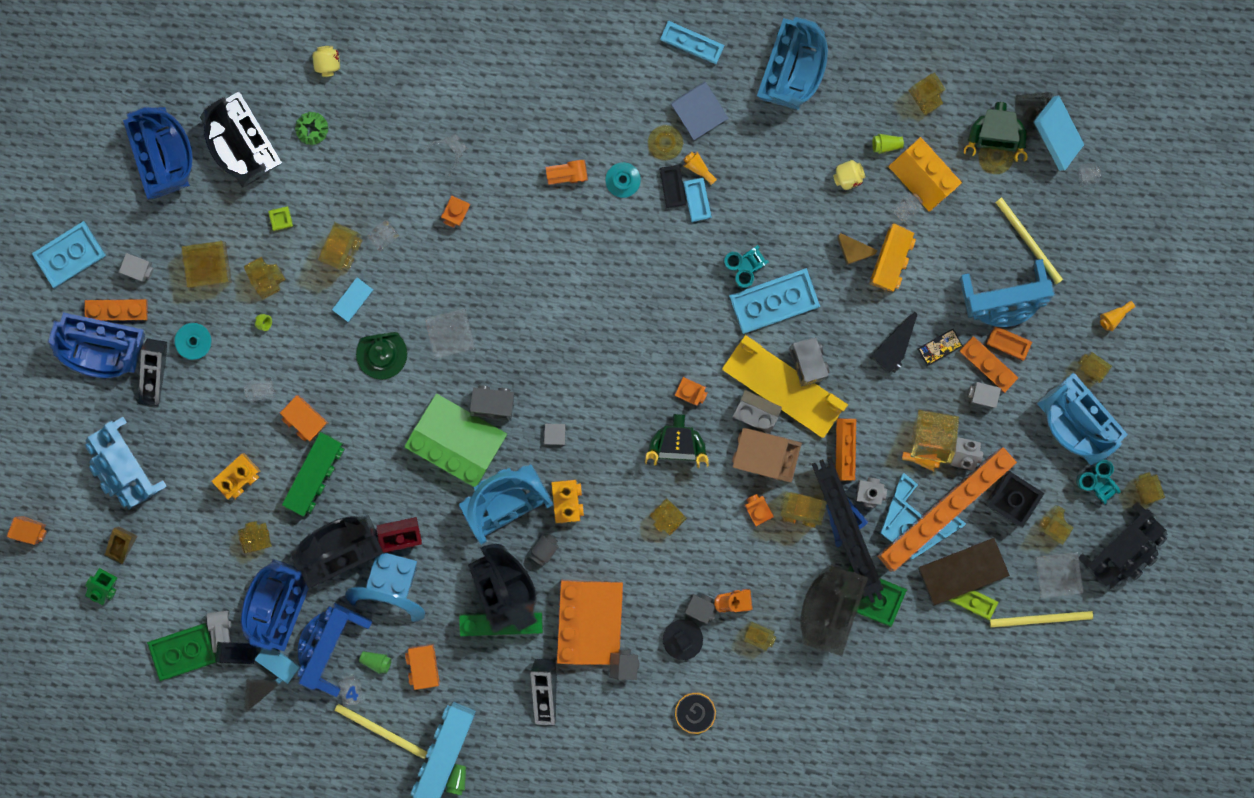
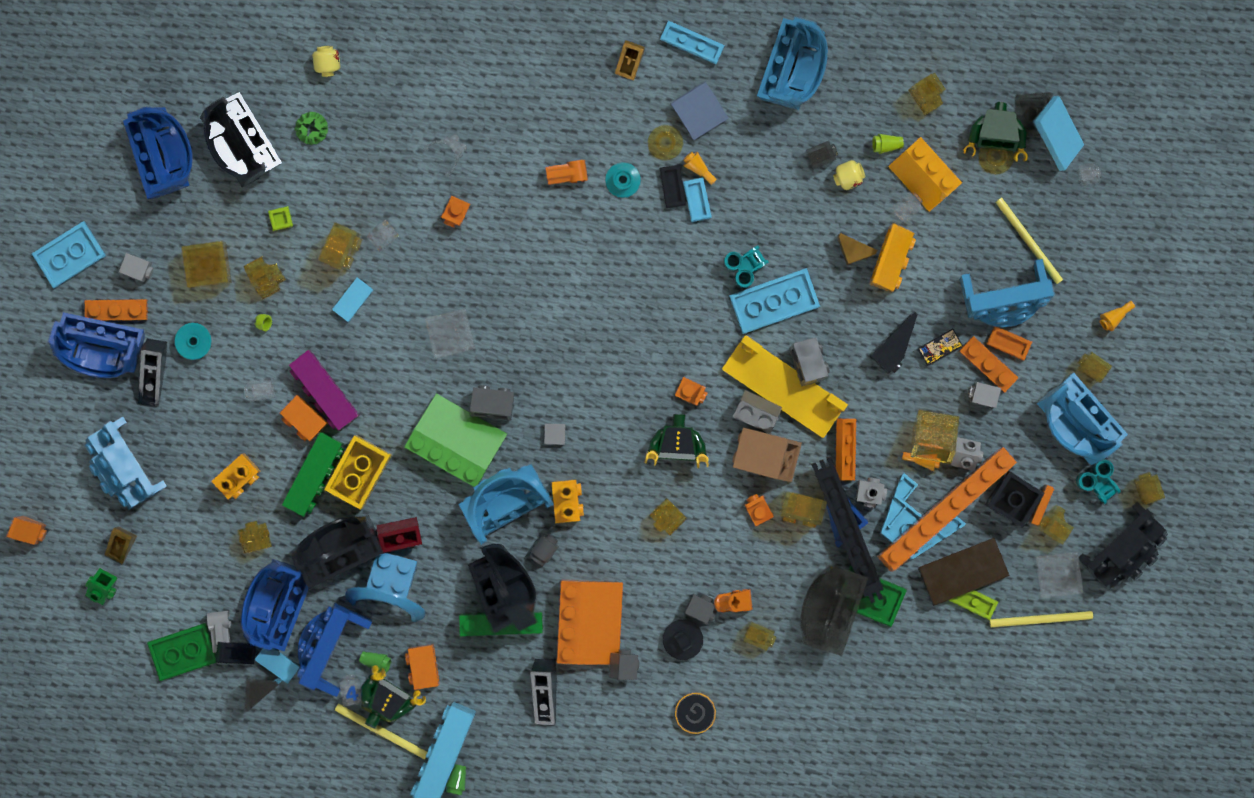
dark green hat [356,332,407,380] -> none
none -> magenta brick [289,350,360,430]
none -> yellow brick [324,435,392,510]
none -> torso [361,665,426,729]
none -> pearl gold slope [615,40,645,80]
none -> clear smoke brick [805,141,838,171]
none -> orange tile [1029,484,1054,525]

